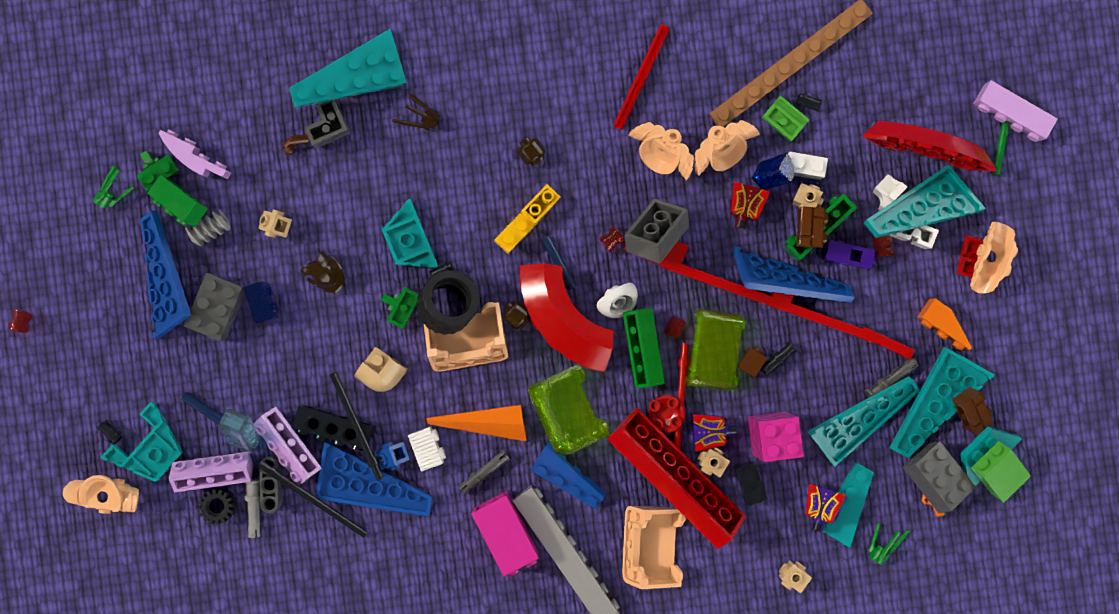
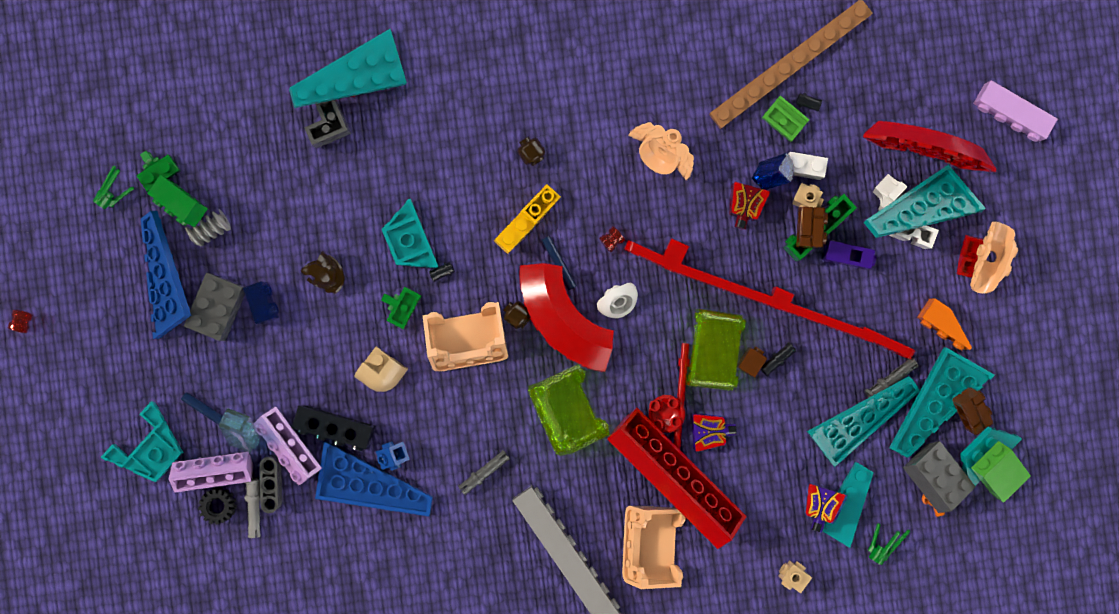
light nougat piece [63,475,139,514] -> none
black pin [97,420,123,444] -> none
lavender slope [159,130,231,179] -> none
tan brick [258,209,292,238] -> none
black bar [258,461,368,538] -> none
reddish brown arm [282,134,309,155] -> none
black bar [330,372,384,481] -> none
dark brown plant [392,94,440,131] -> none
white brick [408,426,446,472] -> none
black tyre [416,270,480,335] -> none
orange wedge [426,404,527,441] -> none
dark pink brick [471,490,539,577] -> none
blue wing [531,441,606,509] -> none
red axle [613,24,669,130] -> none
green brick [623,308,665,389] -> none
dark grey brick [624,198,689,264] -> none
clear red slope [664,316,686,339] -> none
light nougat piece [694,120,760,176] -> none
tan brick [698,447,730,477] -> none
blue wing [732,246,855,303] -> none
black brick [733,461,768,506] -> none
dark pink brick [748,412,804,462] -> none
clear red wheel [873,236,894,257] -> none
green bar [992,121,1010,175] -> none

